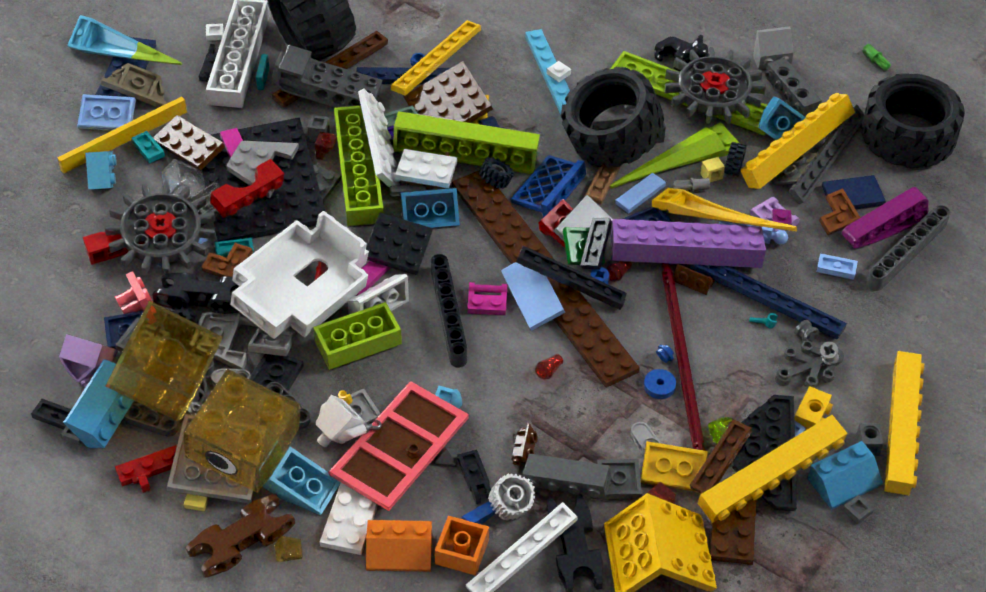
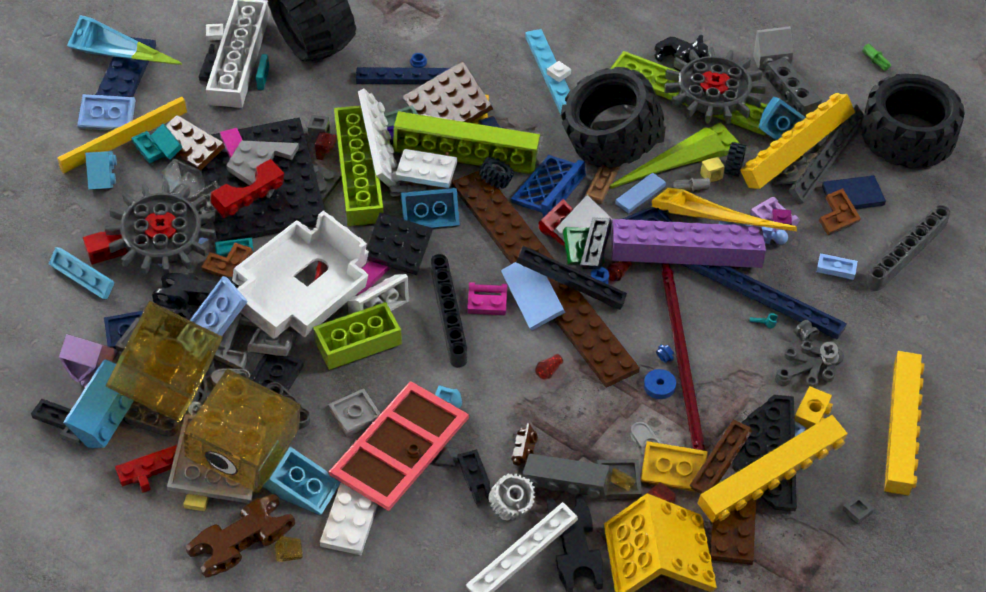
dark tan wing [100,63,166,108] -> none
coral plate [115,271,158,323] -> none
reddish brown plate [272,31,388,108] -> none
dark grey brick [272,45,382,108] -> none
white torso [316,390,382,447] -> none
orange slope [366,520,432,572] -> none
yellow tile [391,20,481,96] -> none
orange brick [435,516,489,576] -> none
blue piece [462,501,496,525] -> none
reddish brown hinge [674,264,714,295] -> none
clear neon green plate [708,417,732,444] -> none
dark azure slope [807,441,883,510] -> none
magenta beam [842,187,929,248] -> none
dark grey brick [856,423,883,456] -> none
none -> medium azure plate [49,247,115,299]
none -> teal tile [150,124,183,159]
none -> light blue tile [178,276,248,362]
none -> clear yellow slope [611,468,636,491]

